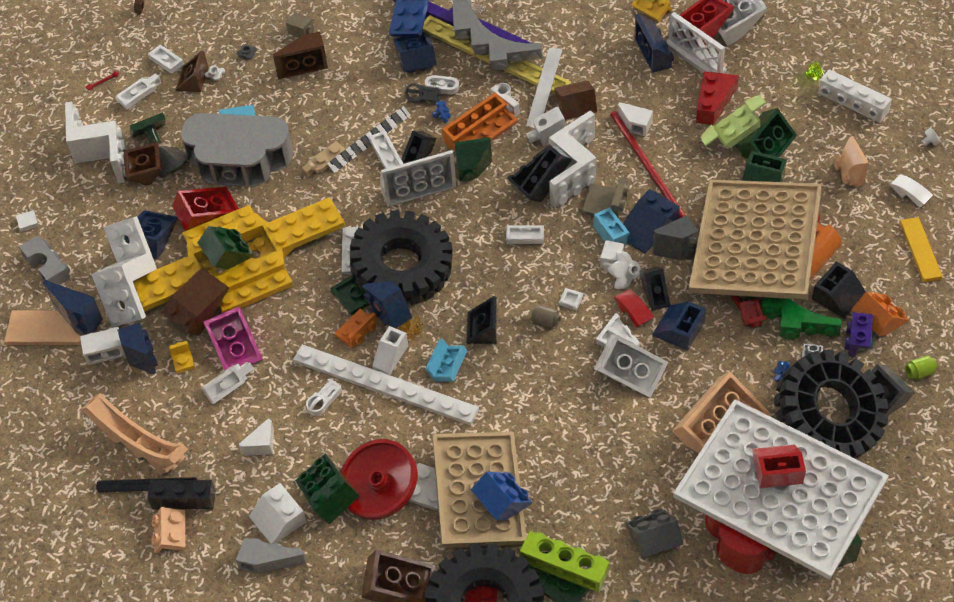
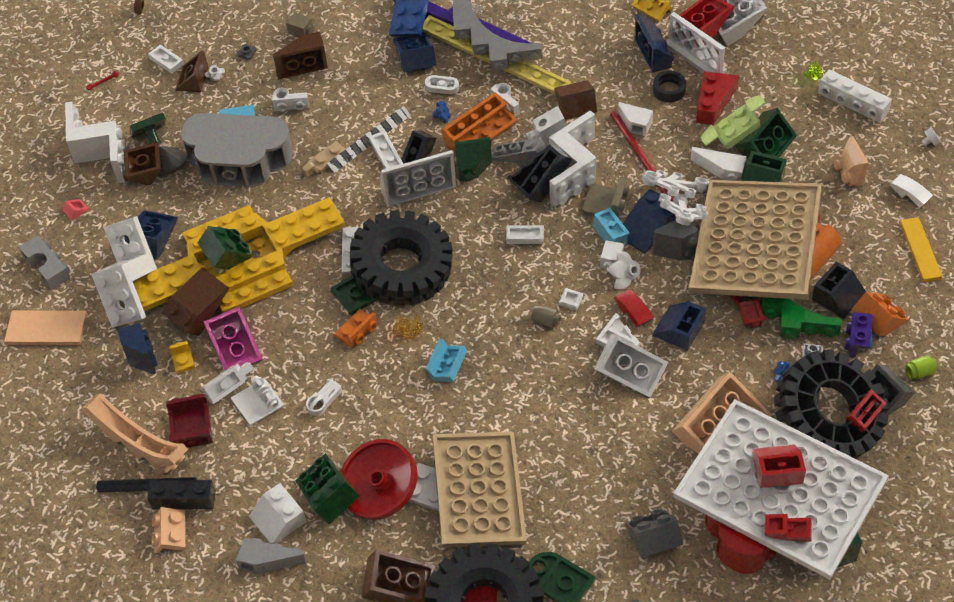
white tile [16,210,39,232] -> none
dark blue slope [43,280,103,335] -> none
white brick [80,327,126,365] -> none
white hinge [115,73,162,110] -> none
red slope [172,187,239,231] -> none
white slope [239,418,274,456] -> none
white plate [293,344,479,426] -> none
dark blue slope [363,281,413,329] -> none
white slope [372,326,408,375] -> none
dark grey piece [405,83,442,102] -> none
black slope [466,296,498,344] -> none
blue slope [471,472,532,520] -> none
lime brick [519,531,610,593] -> none
white sticker [526,48,562,128] -> none
black slope [639,266,670,311] -> none
none -> coral slope [62,199,90,221]
none -> dark red panel [166,394,213,448]
none -> white hinge [231,376,285,426]
none -> white plate [272,88,309,112]
none -> light grey slope [492,137,547,165]
none -> white plant [642,170,709,198]
none -> black tyre [653,71,686,103]
none -> white plant [659,194,709,226]
none -> white slope [691,147,746,181]
none -> red slope [764,514,812,542]
none -> red tile [846,389,887,433]

